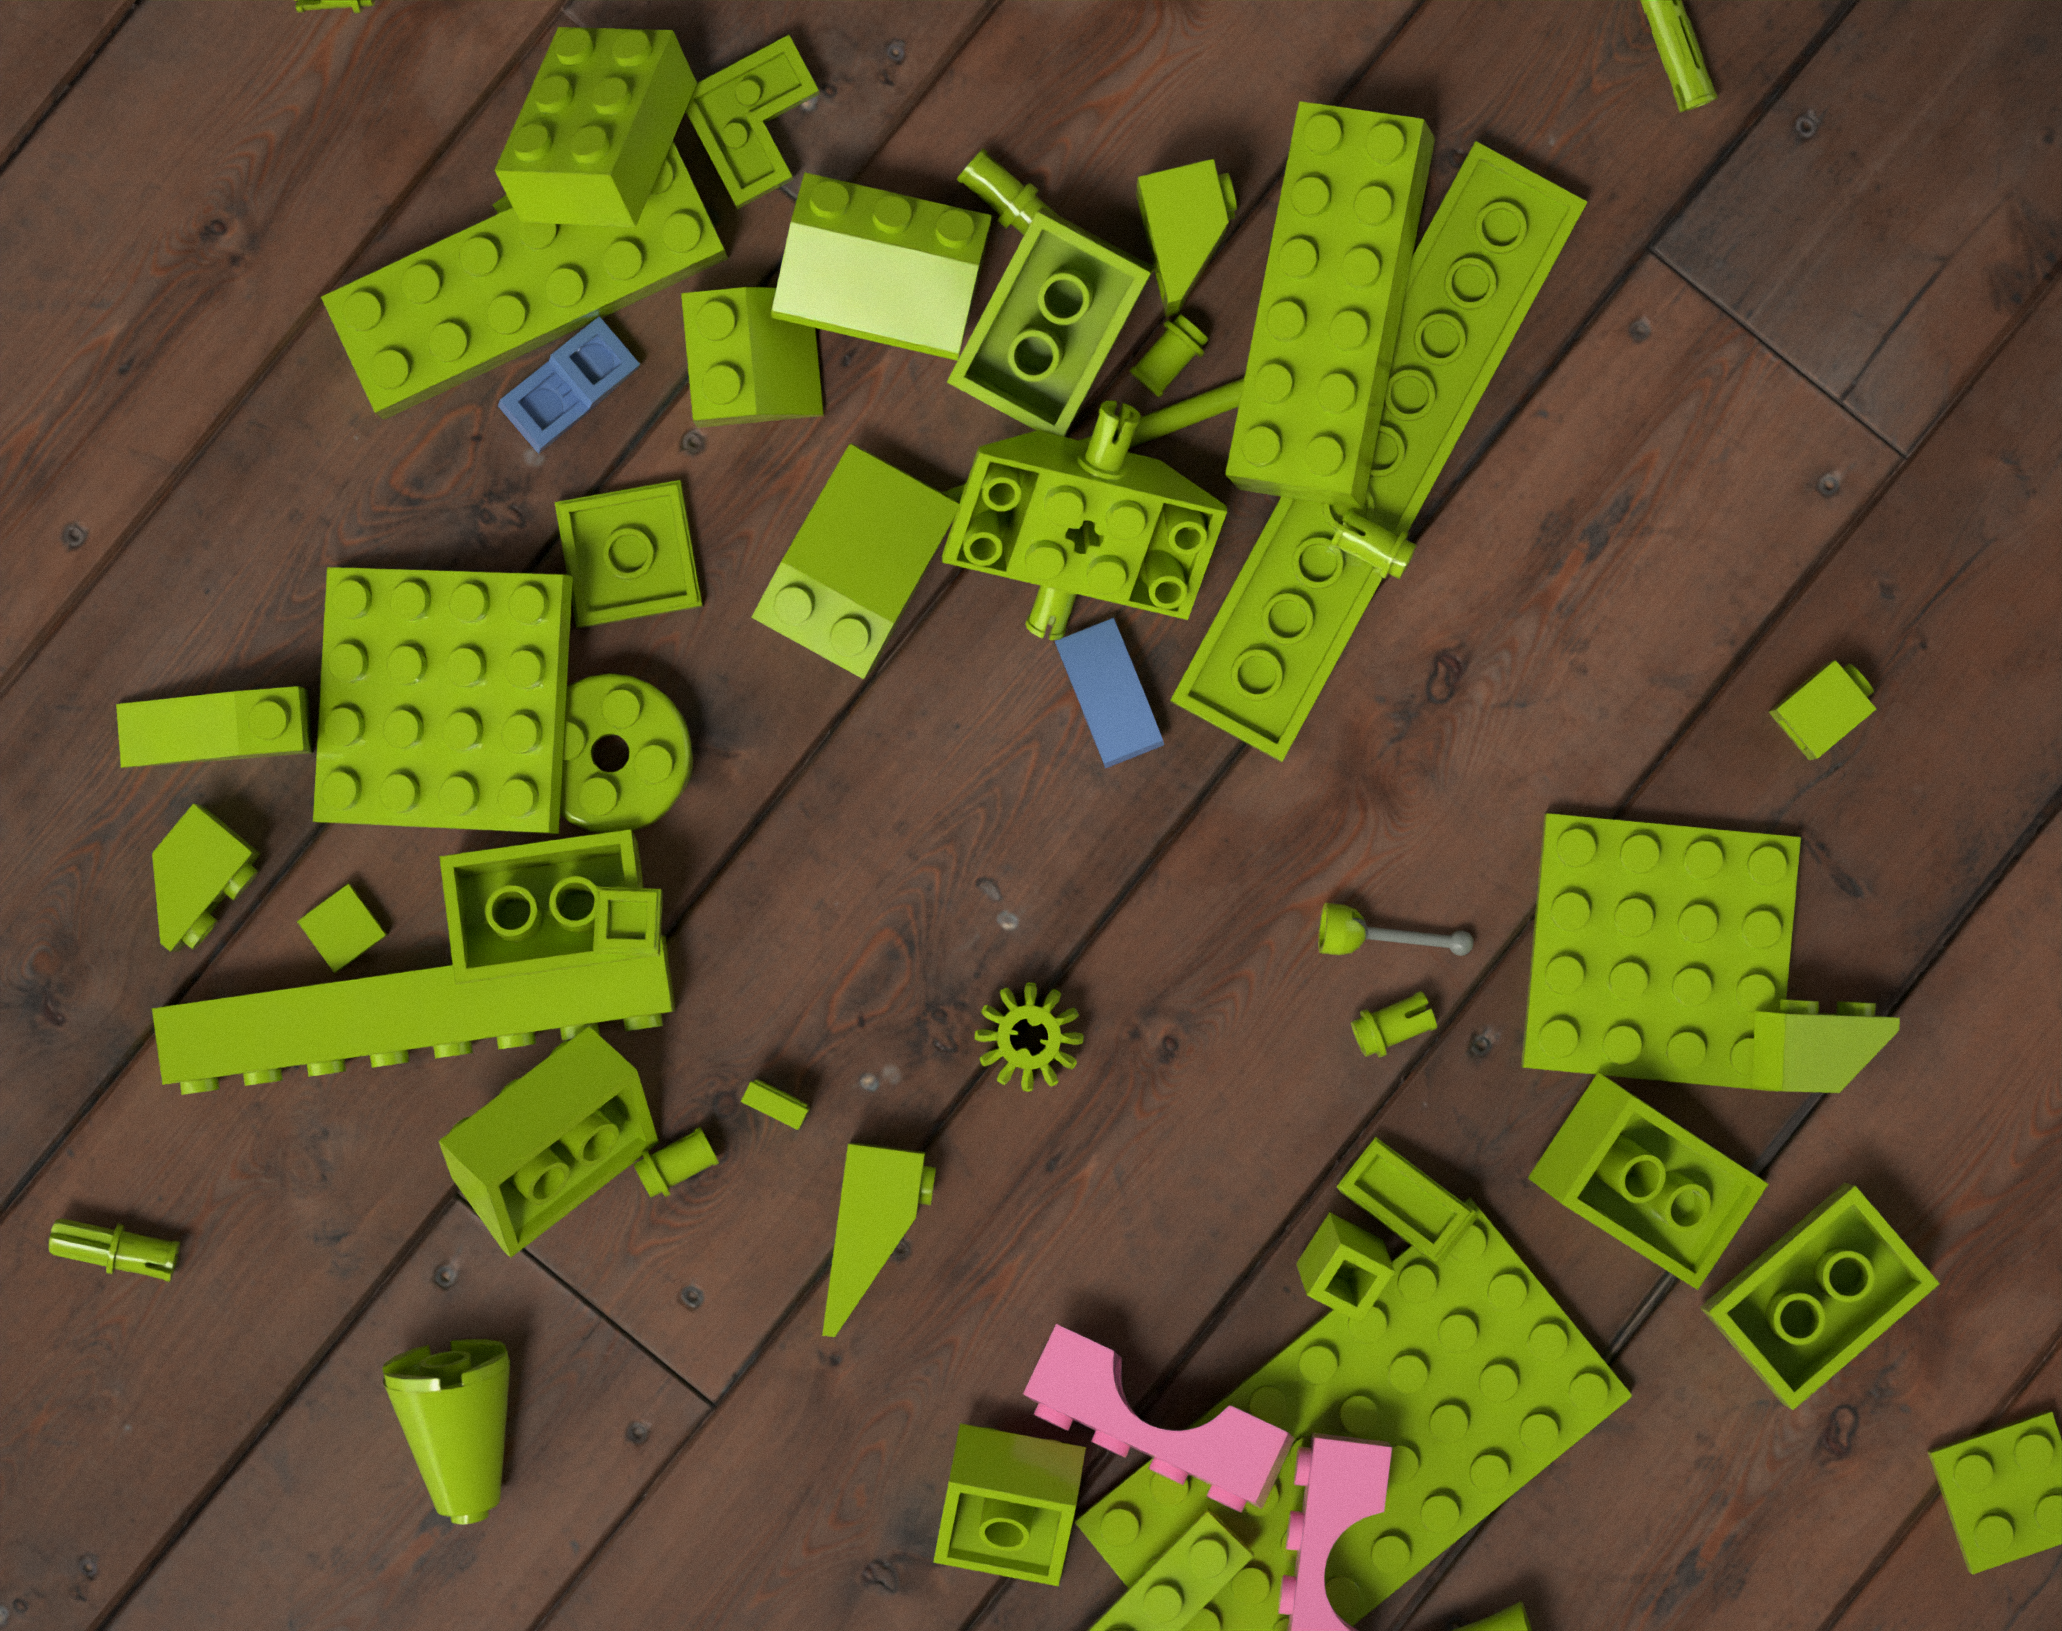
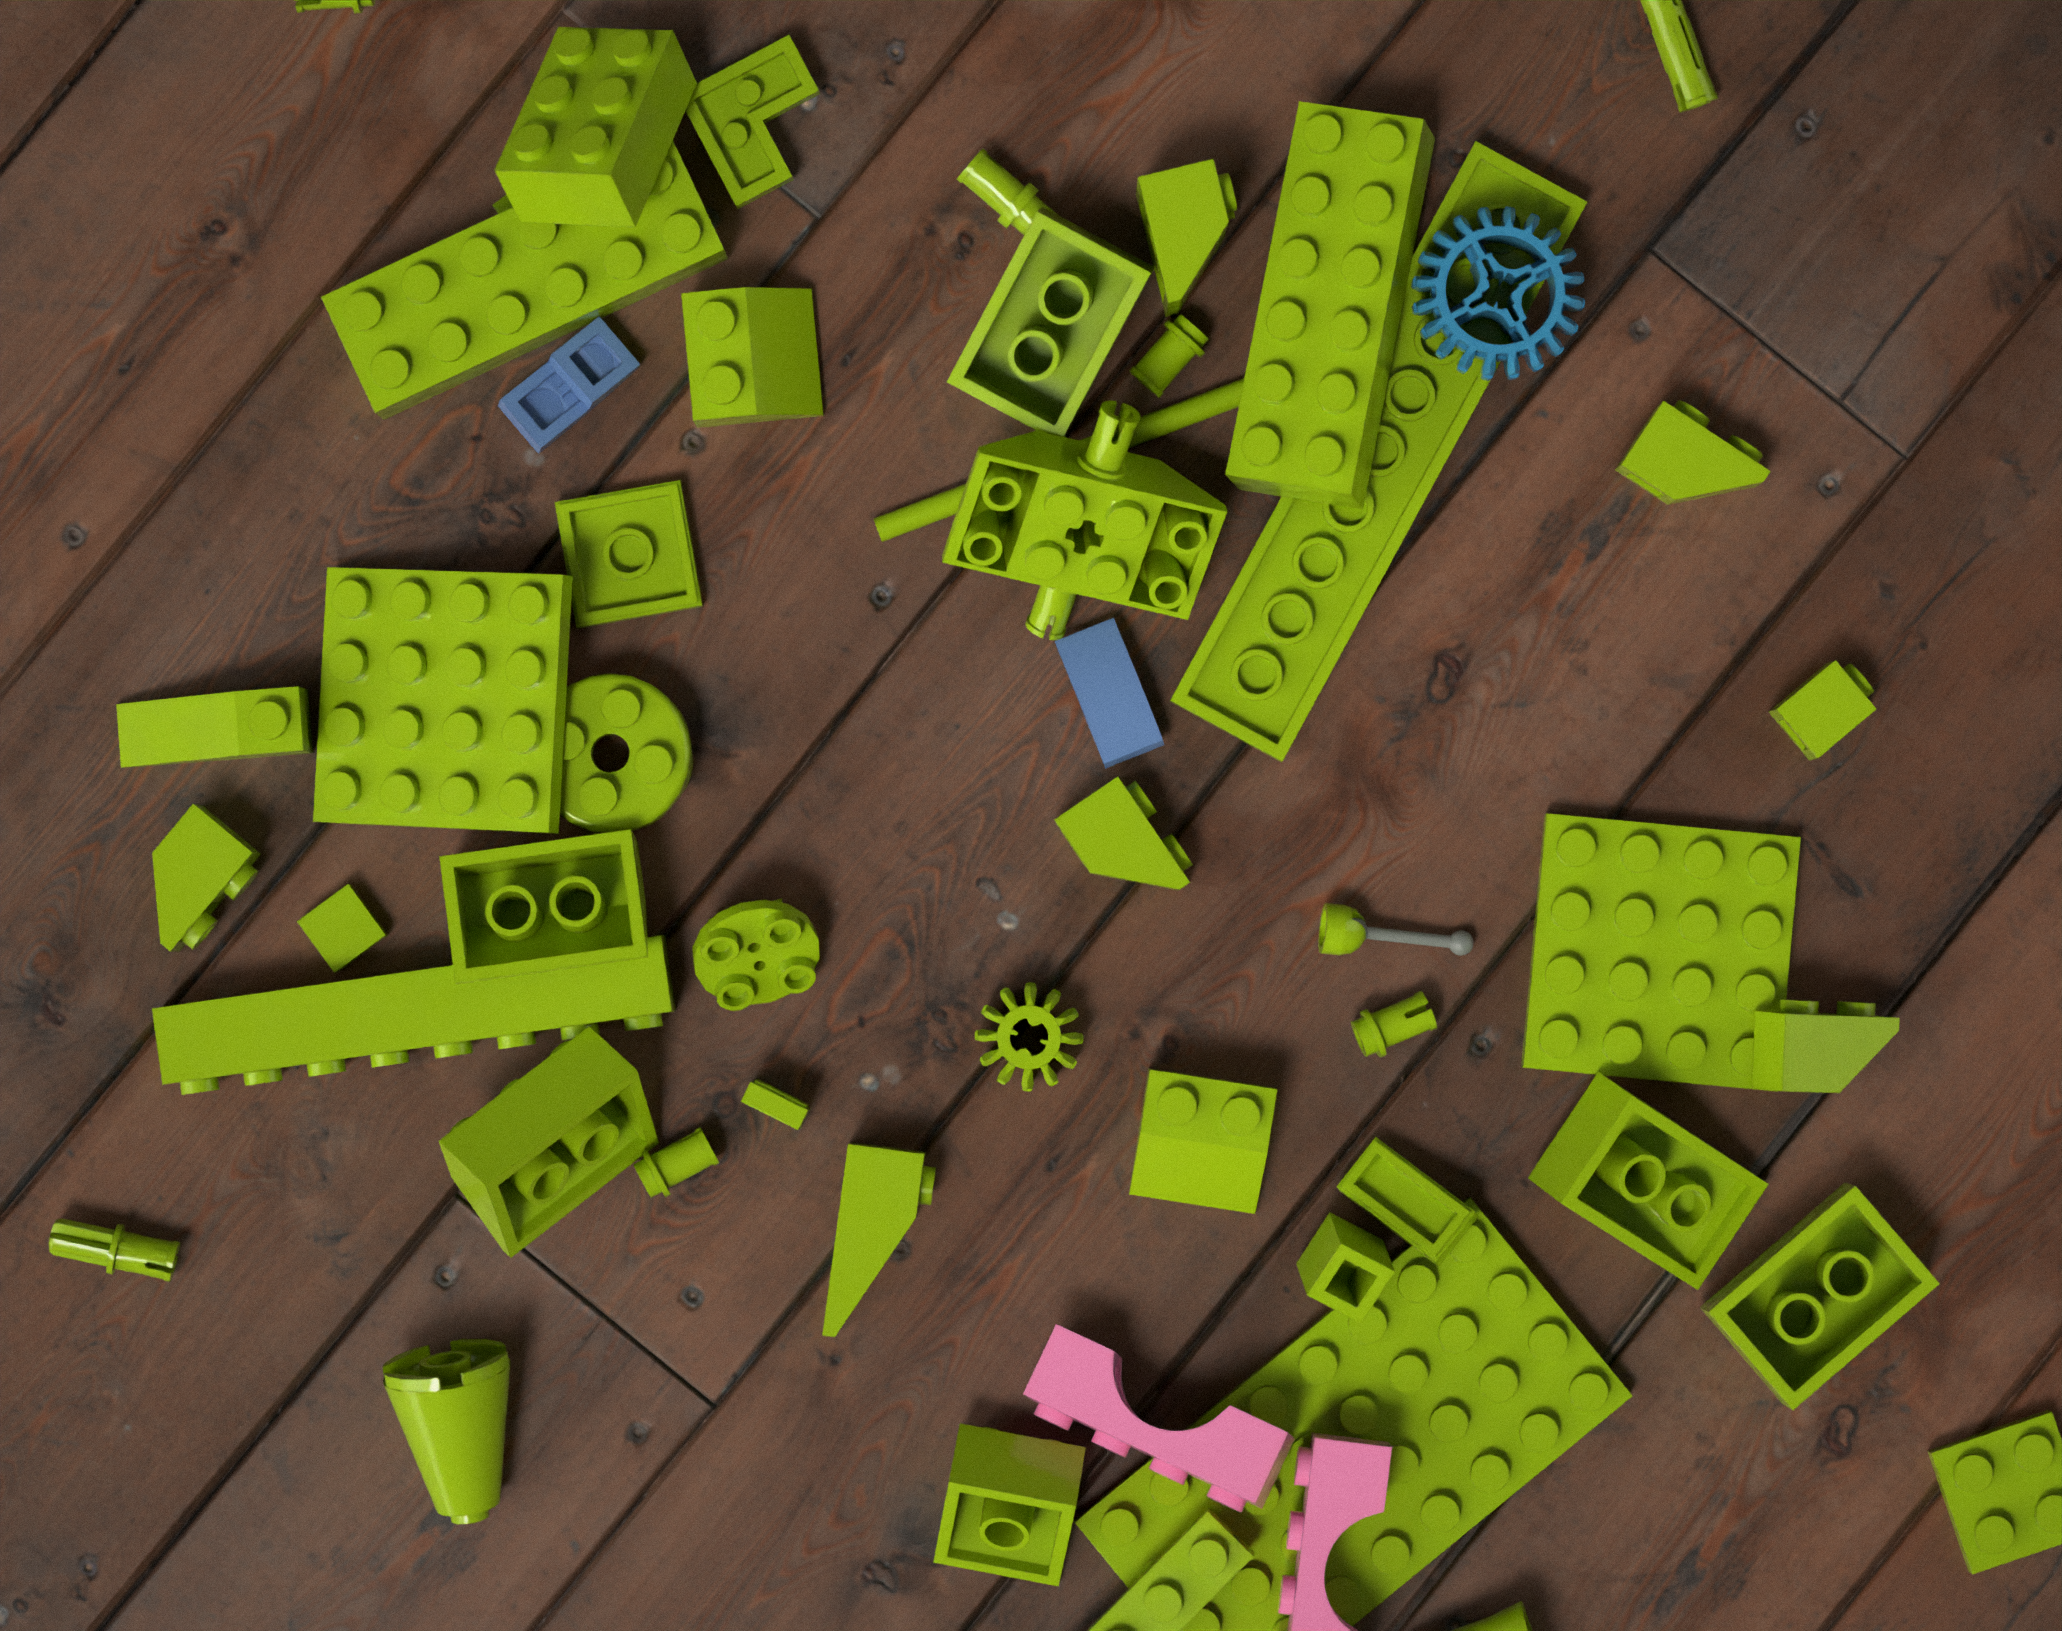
lime tile [593,887,663,957] -> none
lime slope [751,443,960,679] -> none
lime slope [771,172,992,361] -> none
lime pin [1330,509,1417,579] -> none
none -> lime plate [692,898,820,1011]
none -> lime slope [1054,776,1193,890]
none -> lime slope [1129,1068,1277,1214]
none -> dark azure gear [1411,206,1585,381]
none -> lime slope [1615,400,1771,505]

